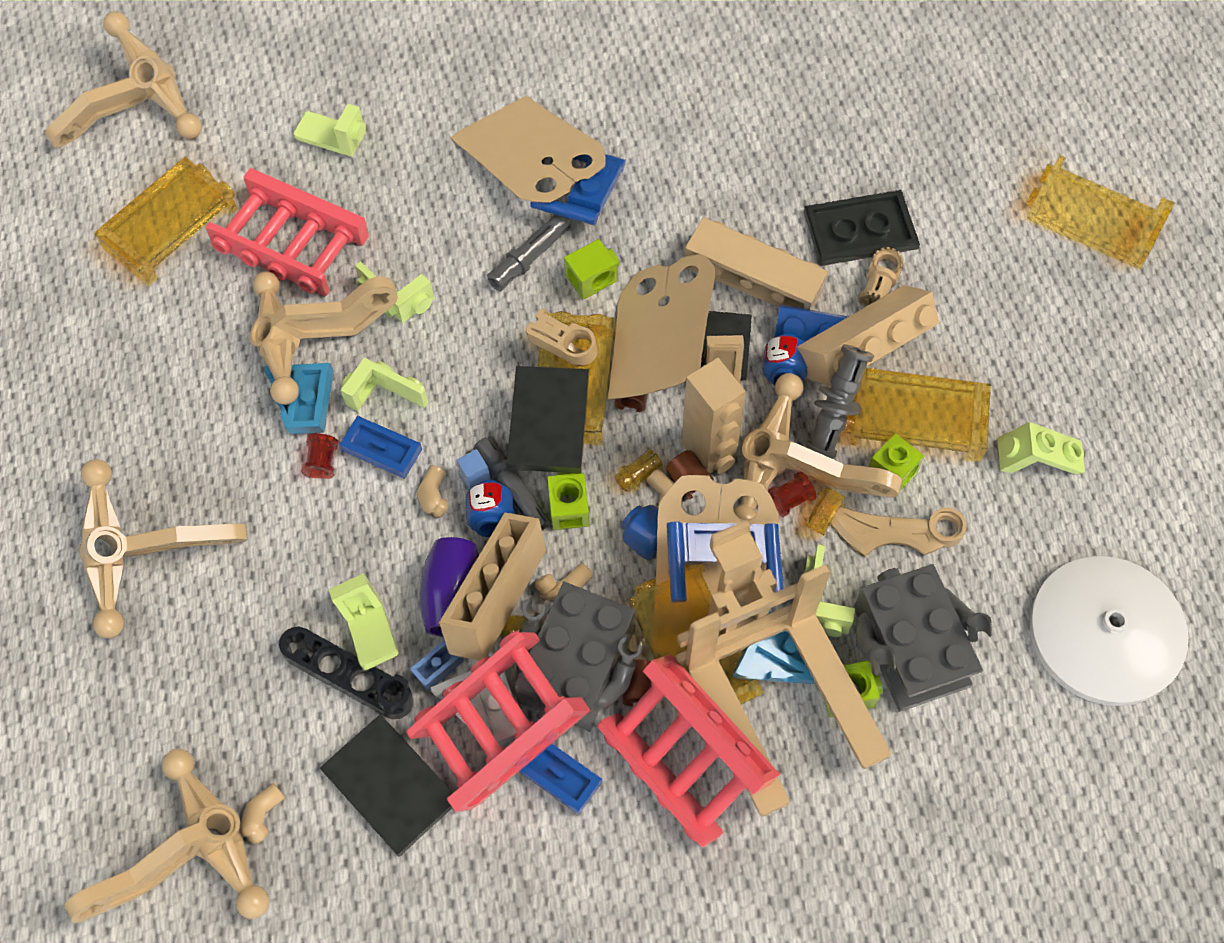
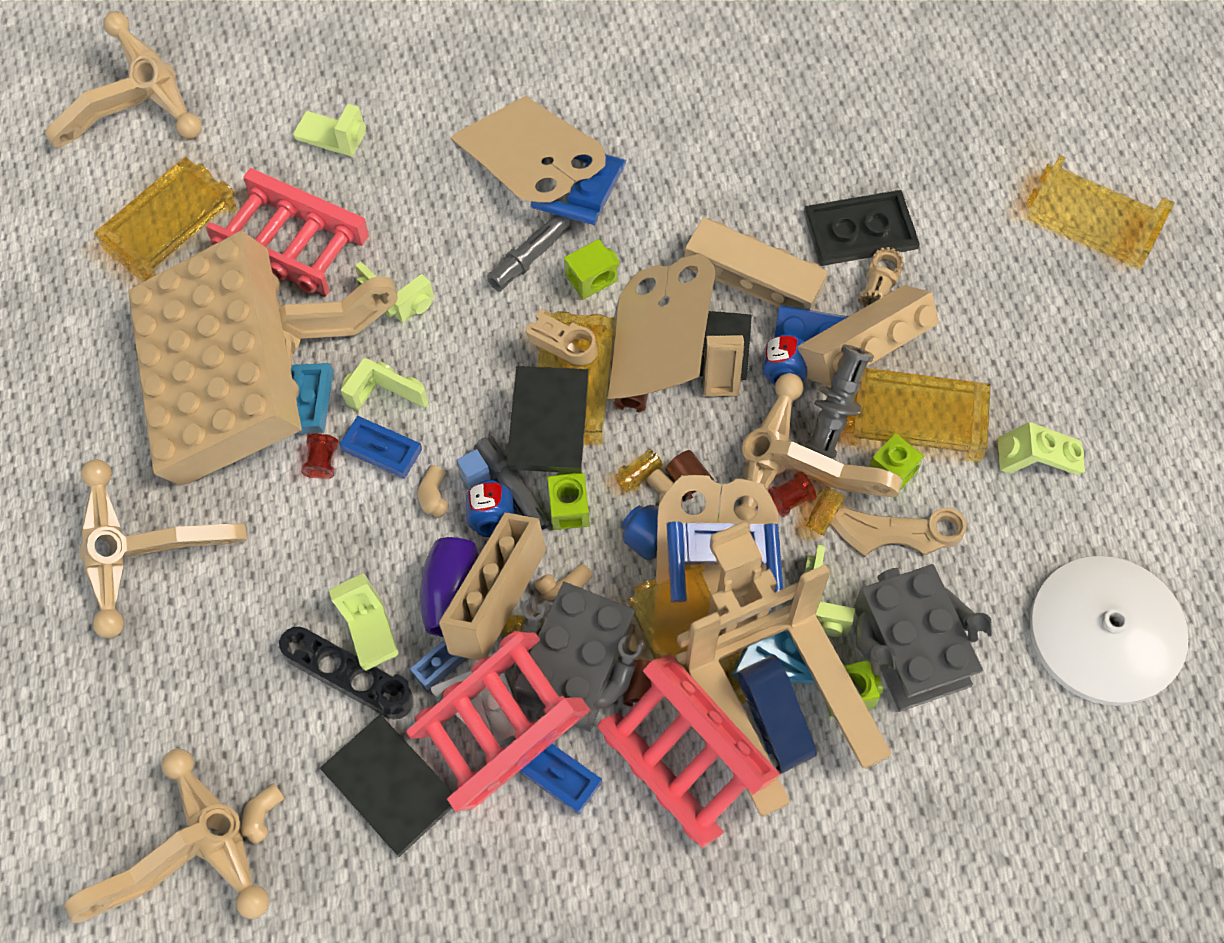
tan brick [681,358,746,474] -> none
none -> tan brick [128,230,302,486]
none -> dark blue beam [737,654,817,774]

